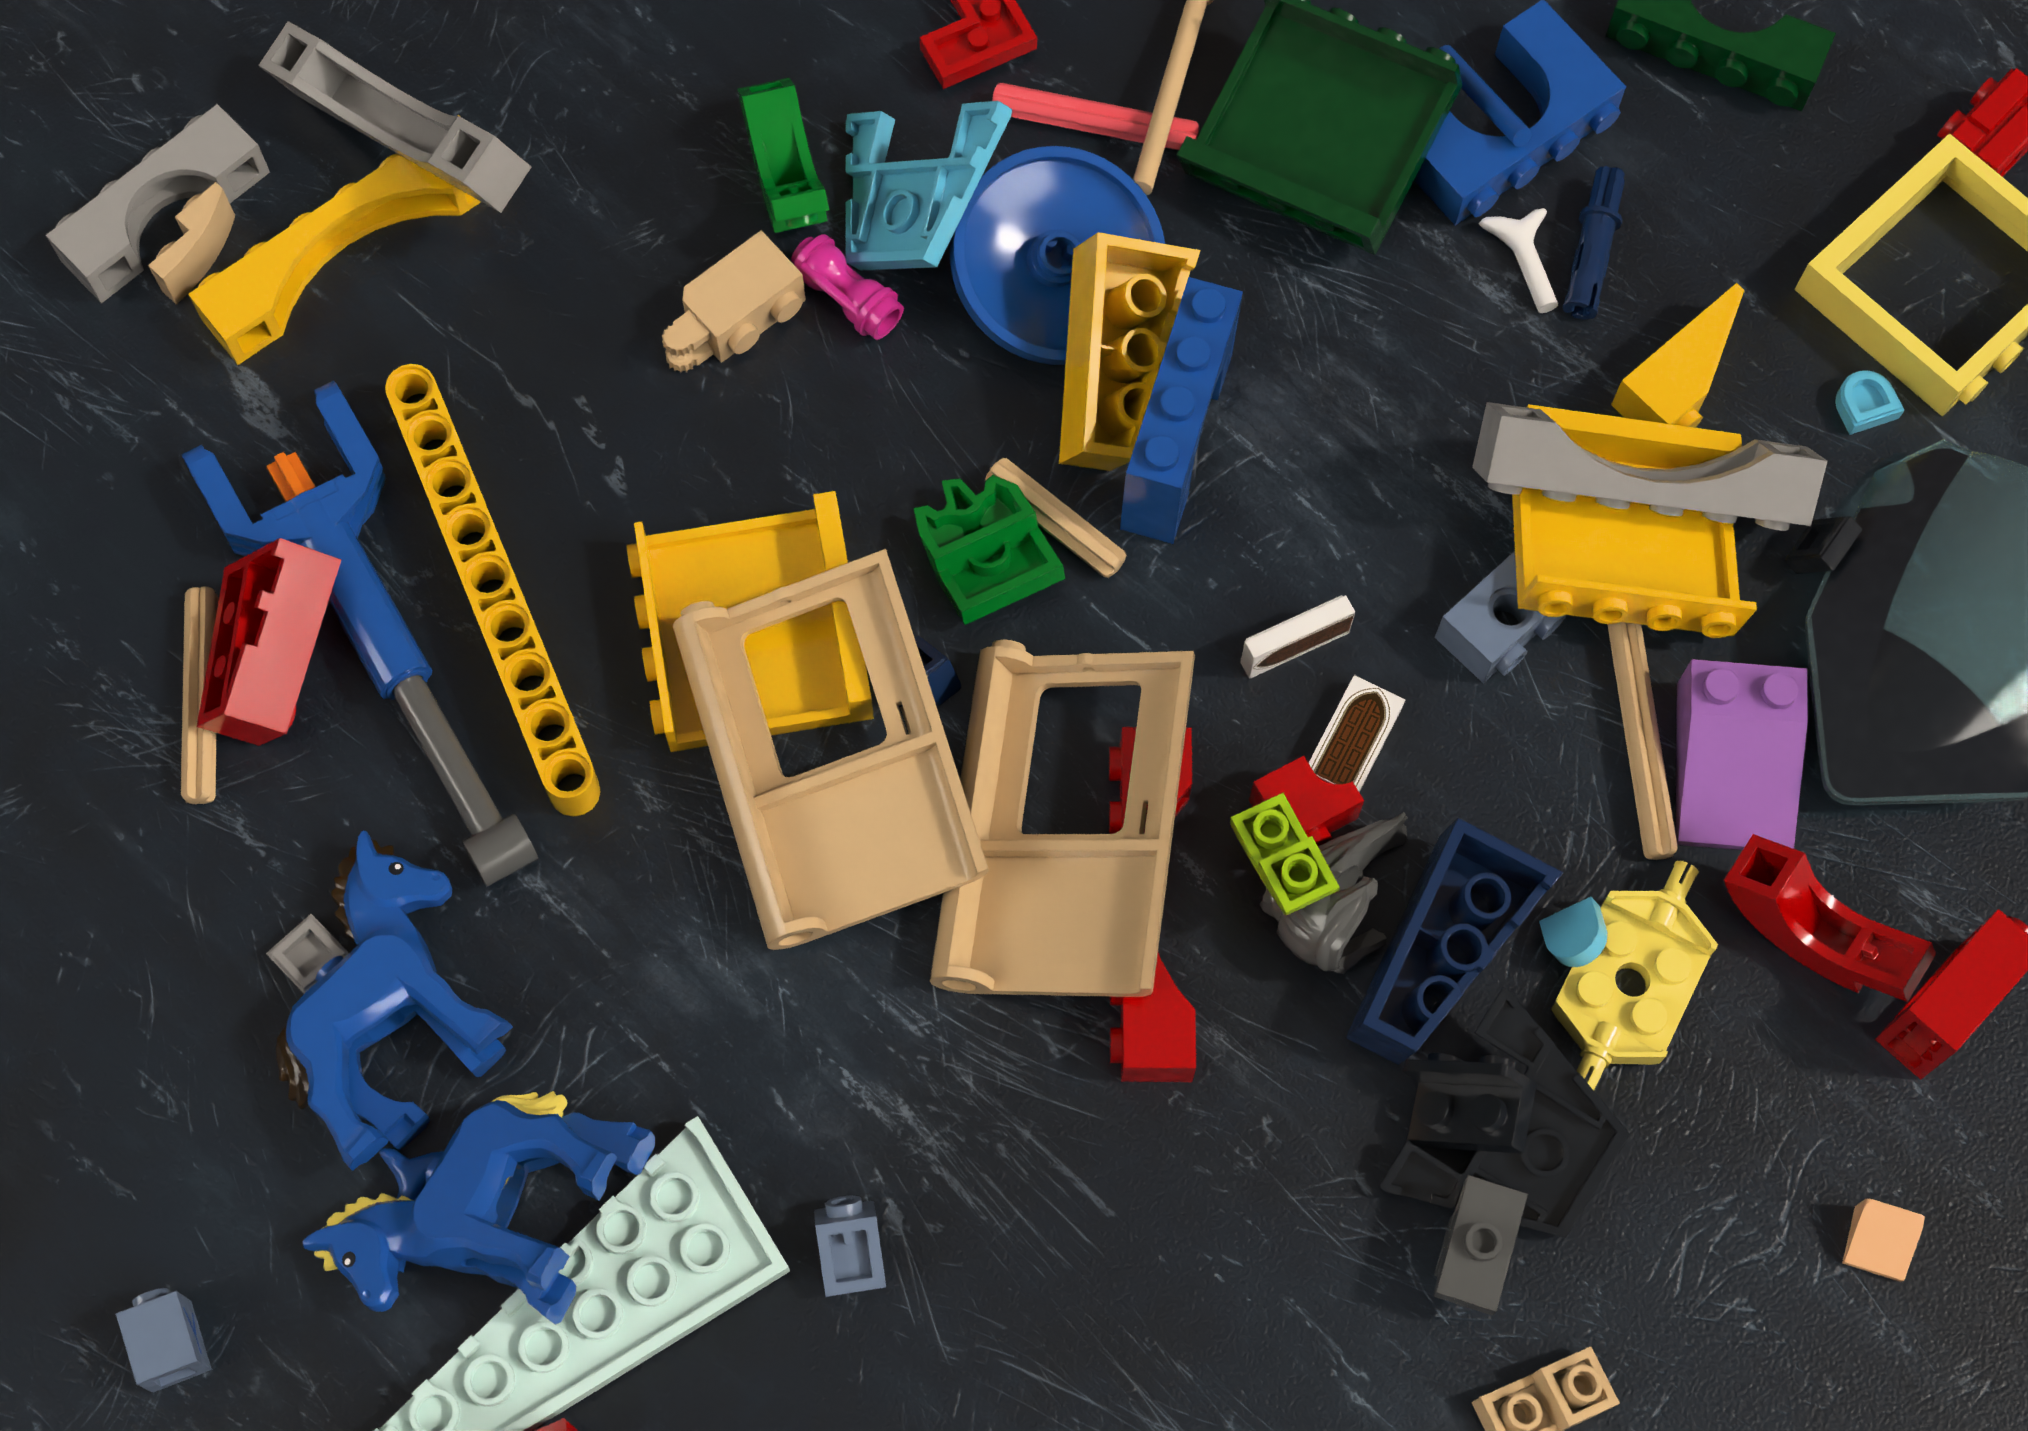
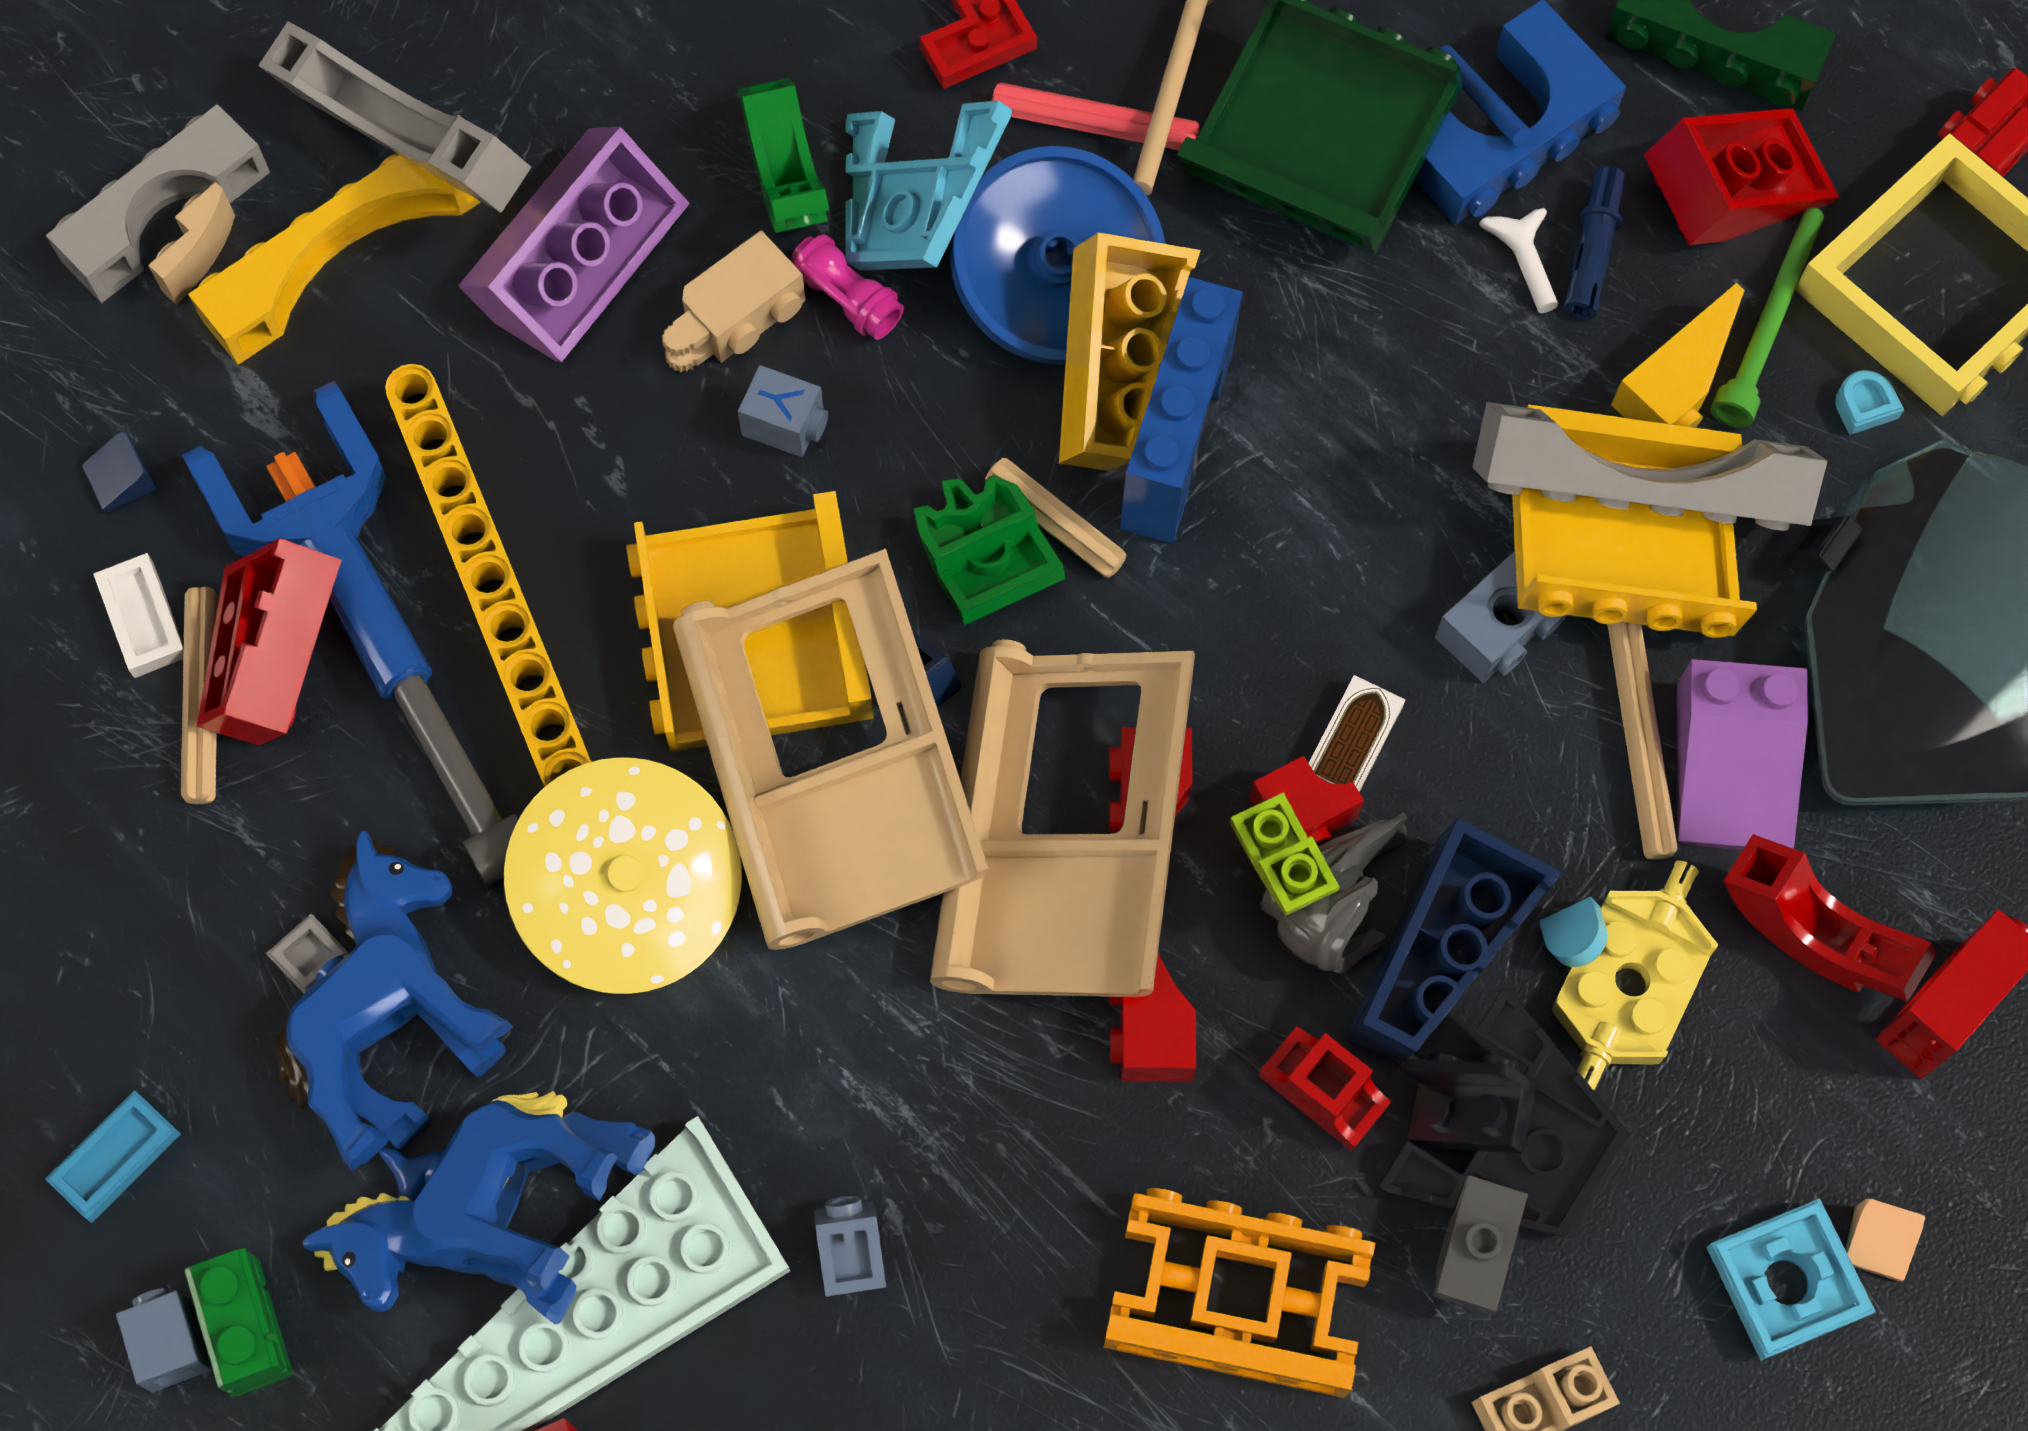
white tile [1240,595,1355,679] -> none
none -> dark azure tile [45,1090,181,1223]
none -> dark blue slope [82,430,157,513]
none -> white tile [93,553,184,678]
none -> green brick [185,1248,293,1397]
none -> medium lavender slope [458,127,690,362]
none -> light yellow dish [504,758,742,994]
none -> sand blue brick [738,365,828,458]
none -> light orange fence [1103,1188,1375,1398]
none -> red brick [1258,1026,1391,1152]
none -> red slope [1644,108,1839,245]
none -> medium azure piece [1706,1199,1876,1361]
none -> bright green piece [1710,207,1824,428]

